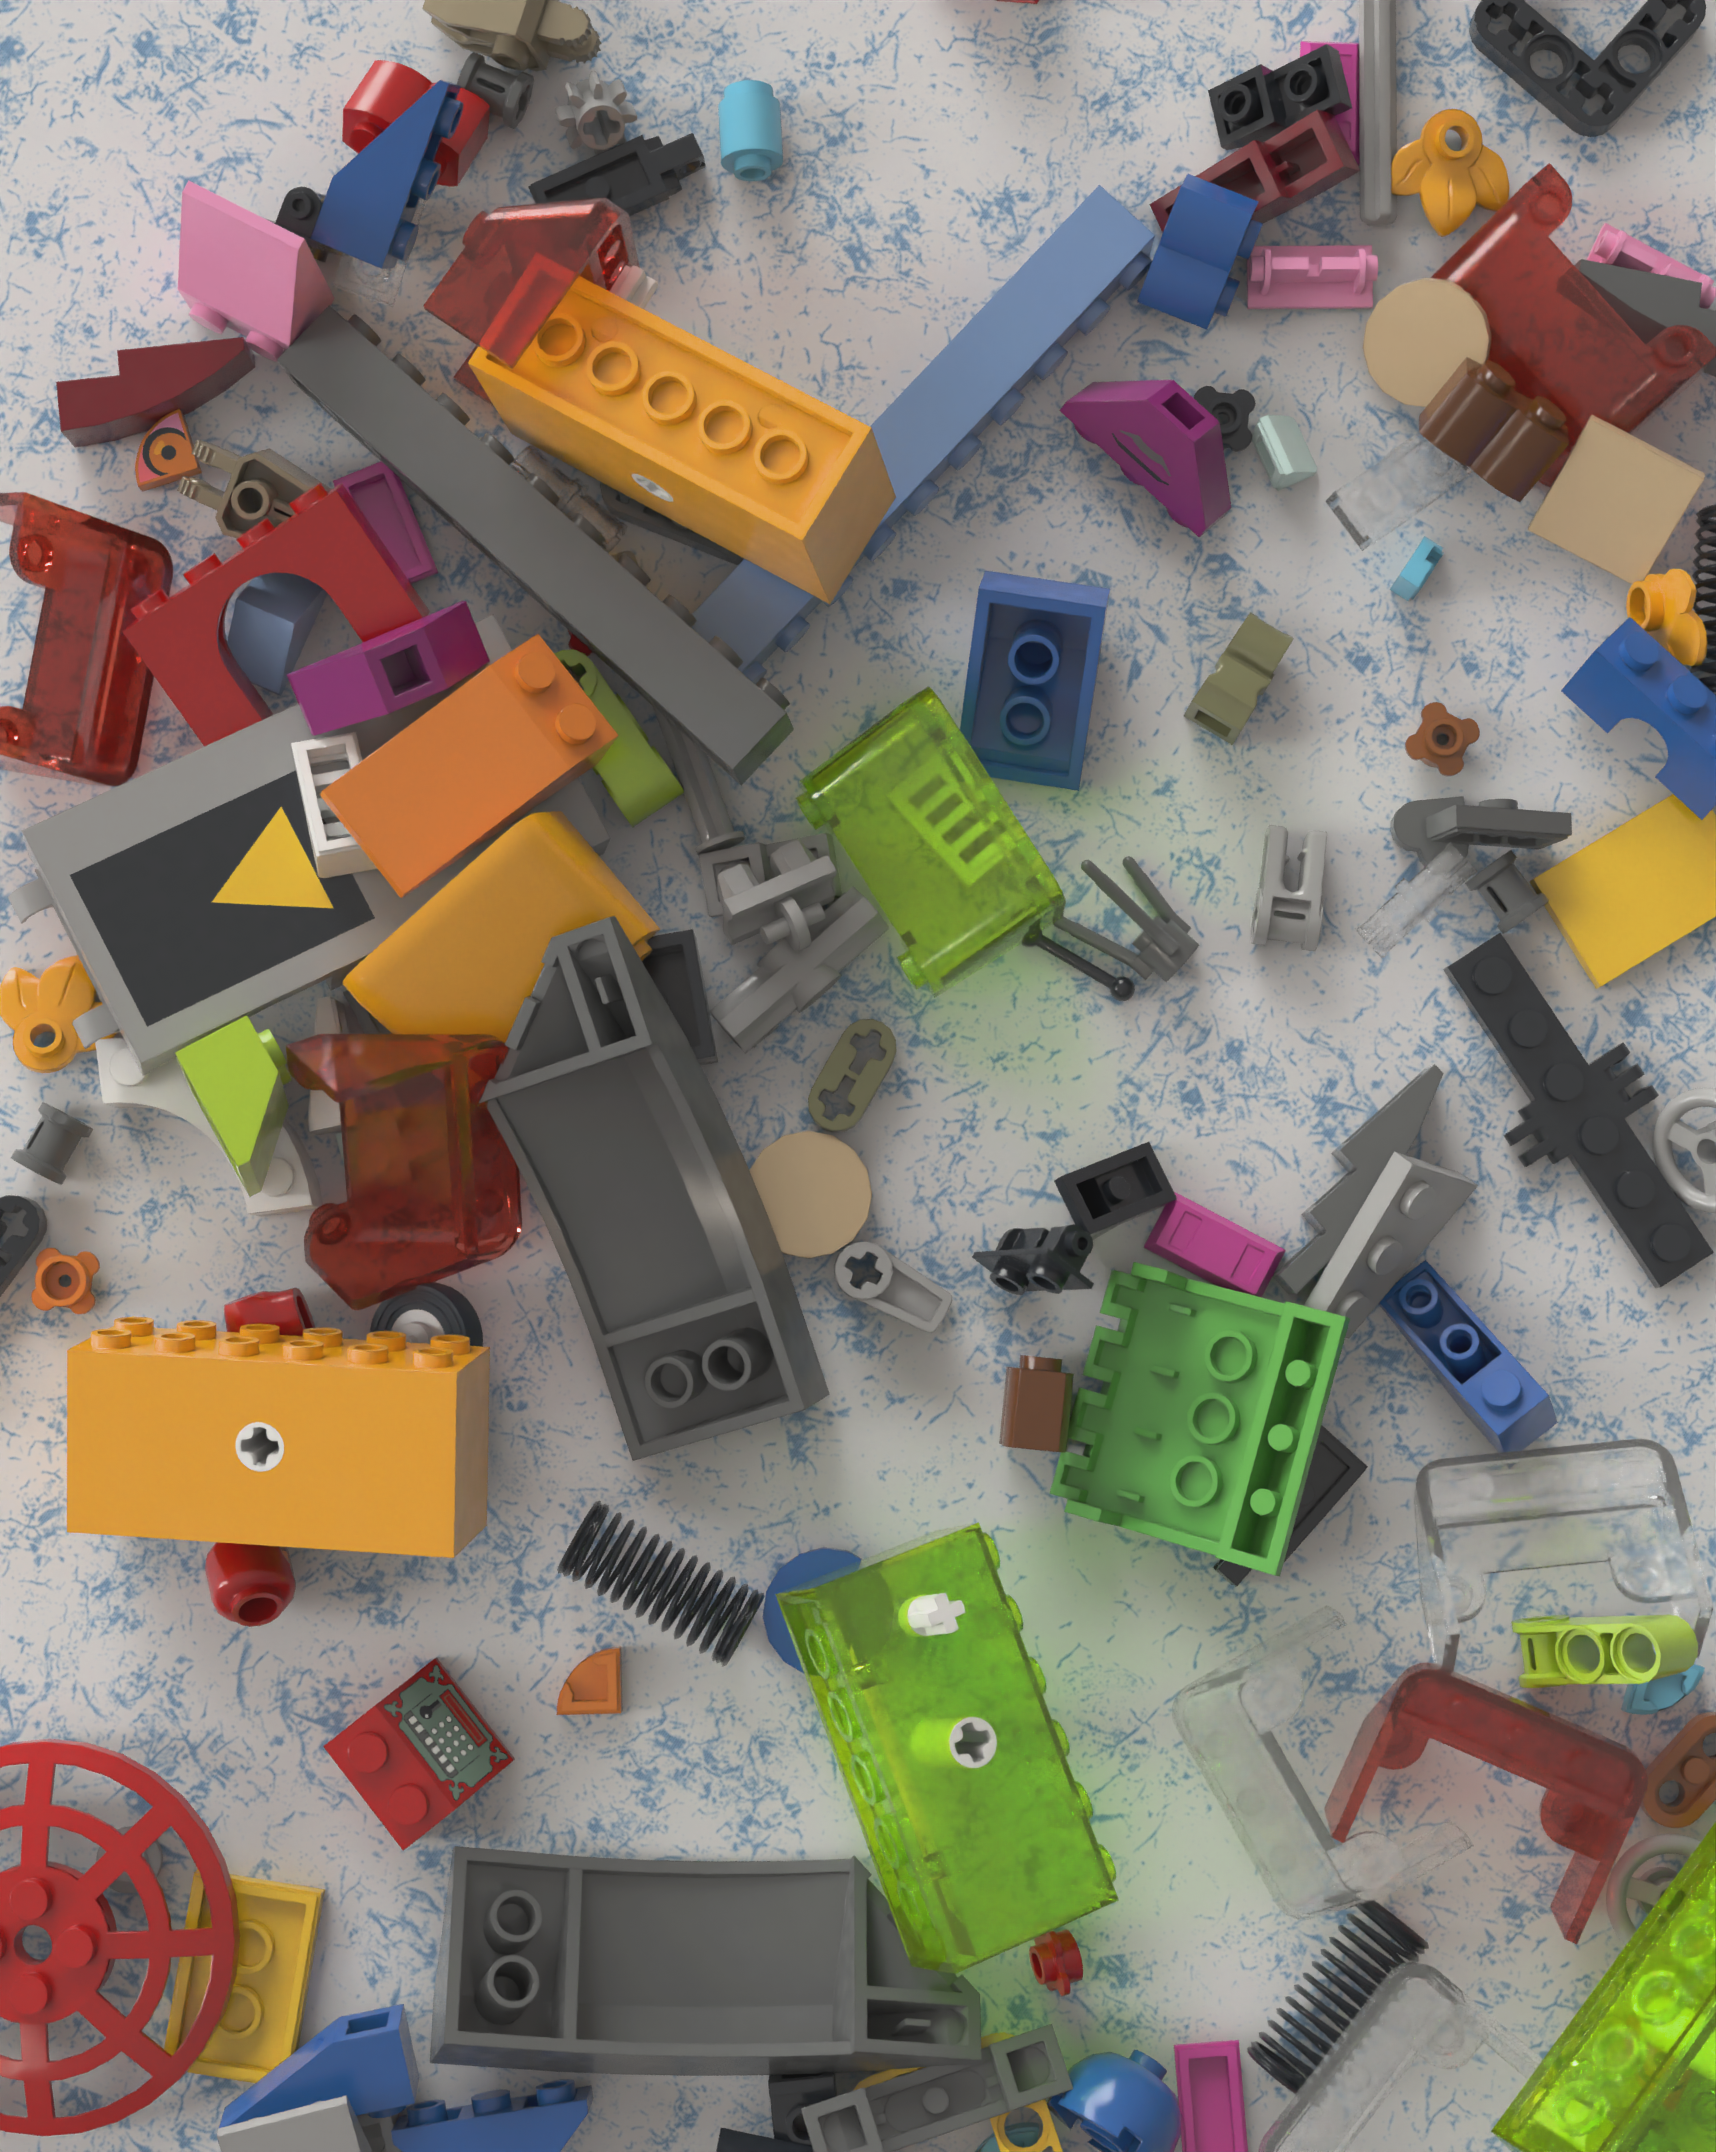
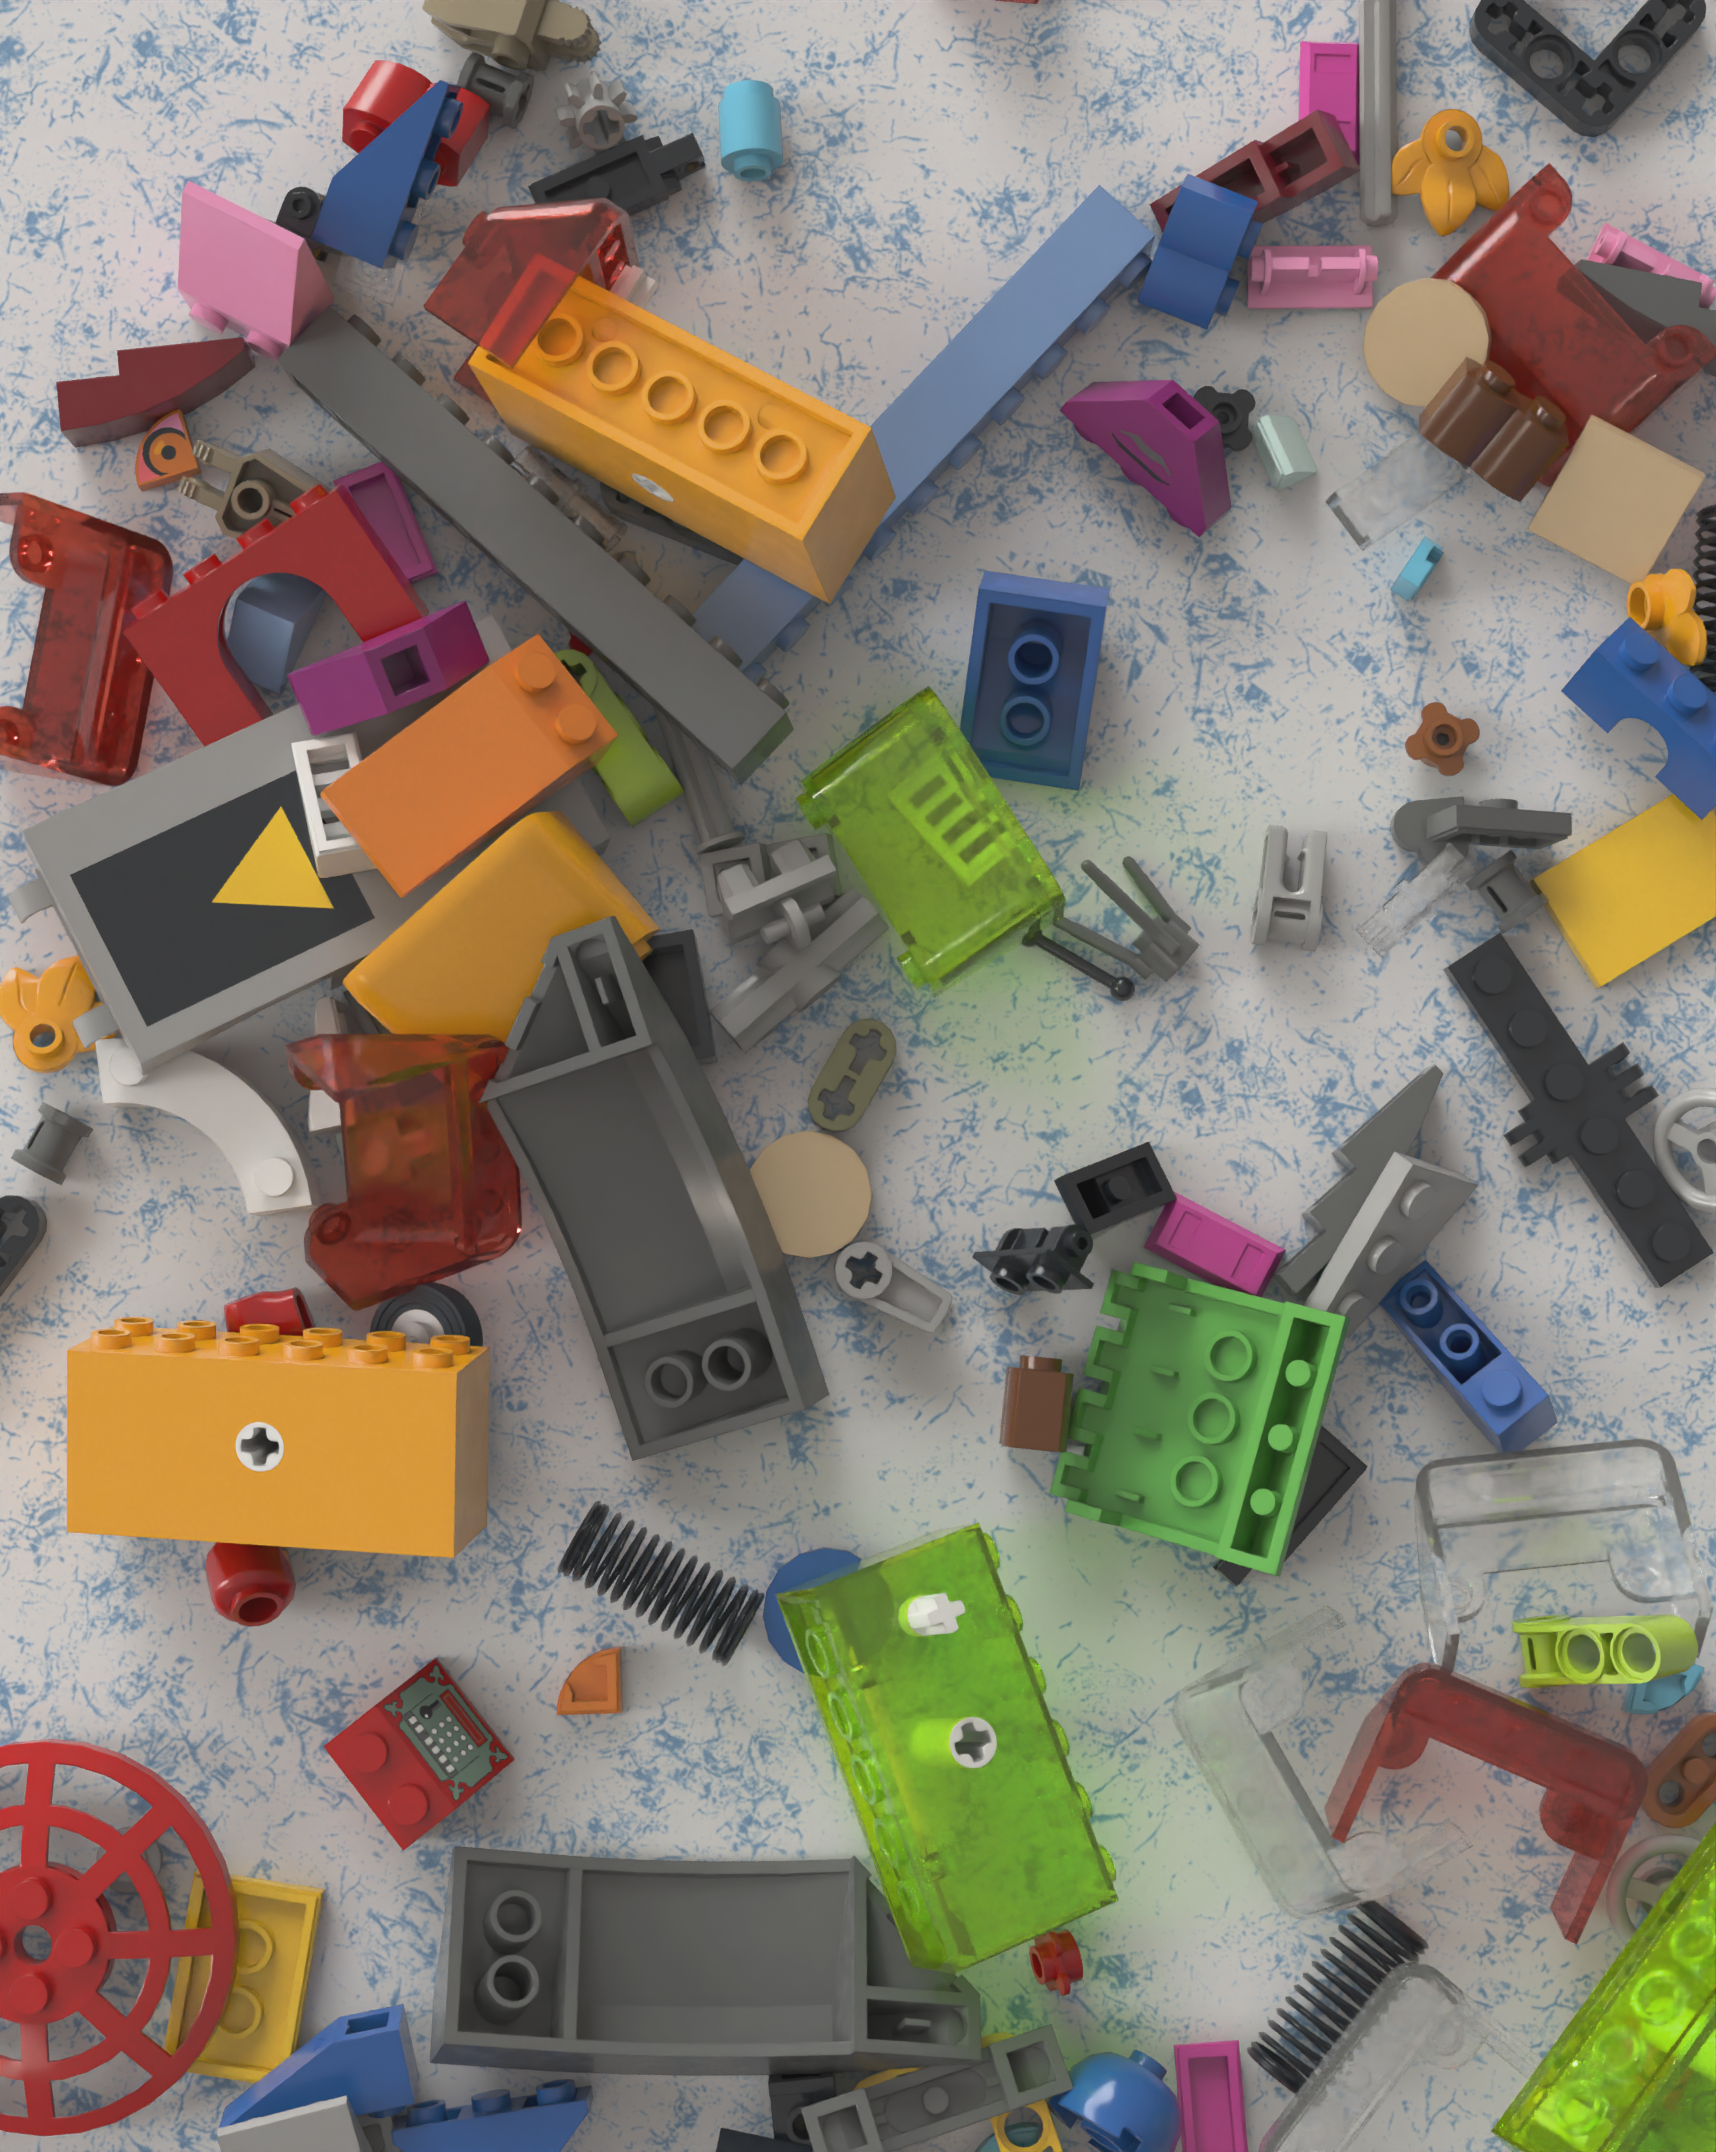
orange plate [31,1248,100,1314] -> none
lime slope [175,1015,292,1197] -> none
olive leg [1184,612,1294,745] -> none
black slope [1208,44,1352,150] -> none

